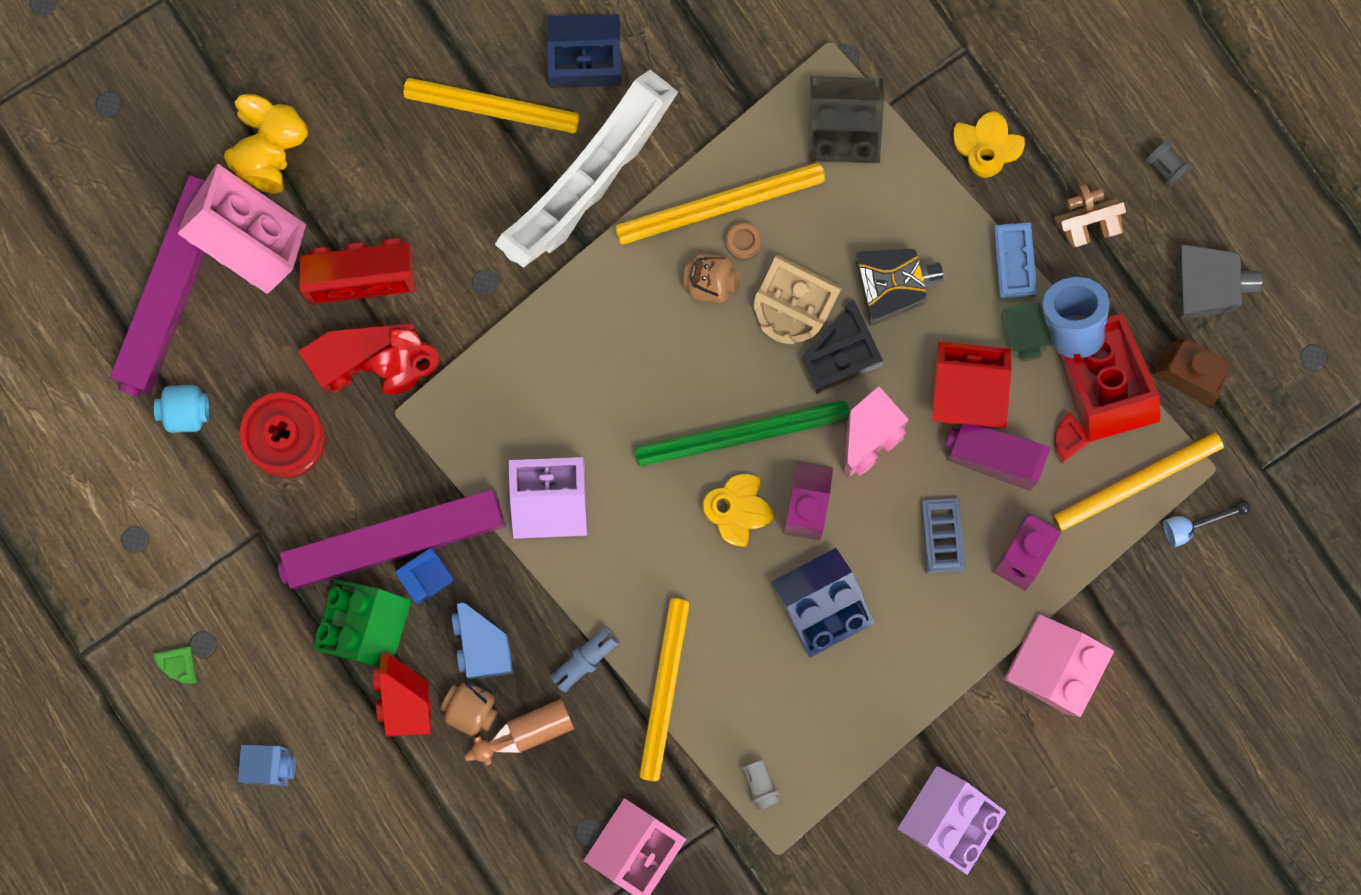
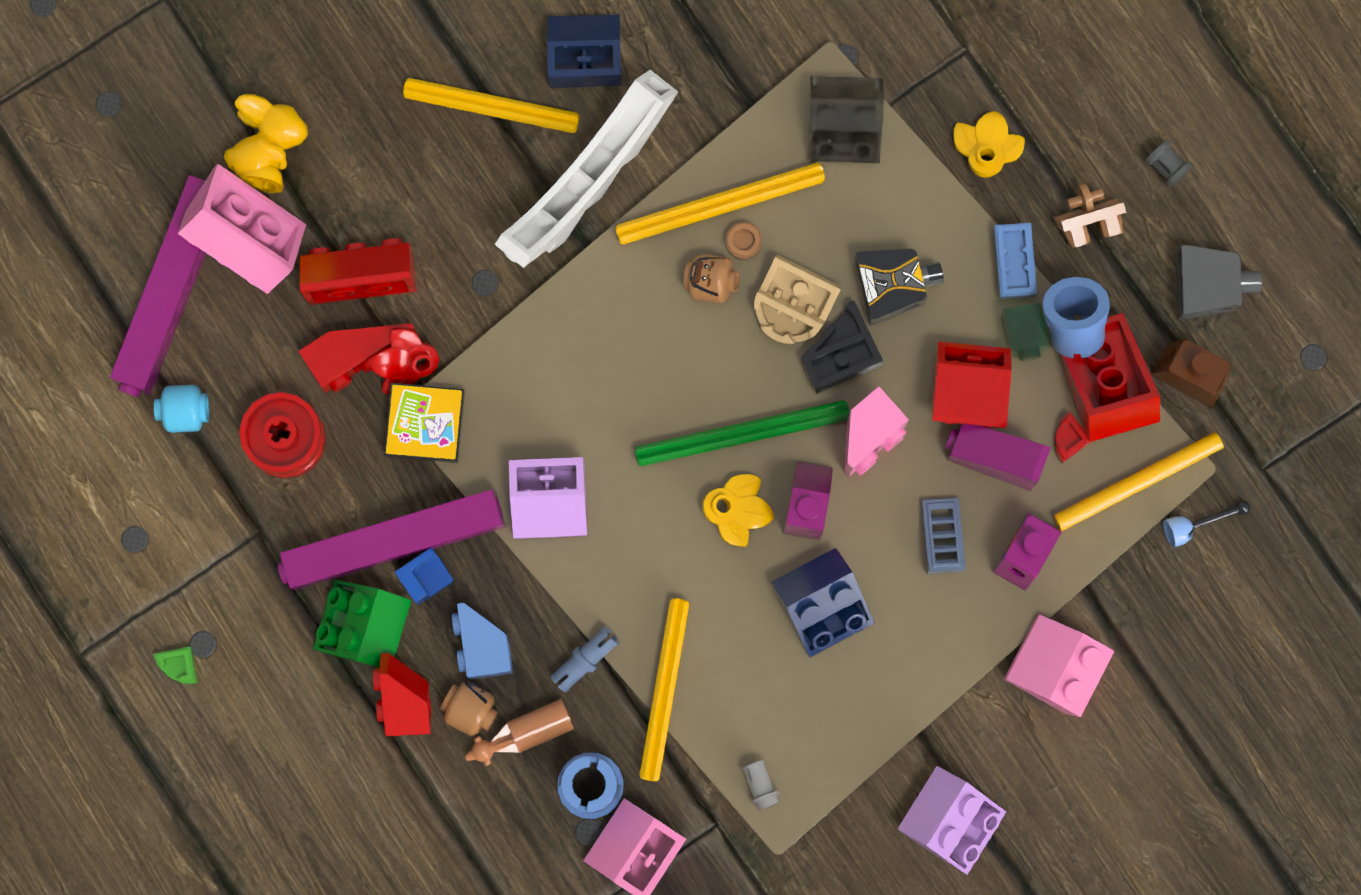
medium blue slope [238,745,296,786] -> none
none -> tile [384,383,465,463]
none -> medium blue piece [557,752,624,819]

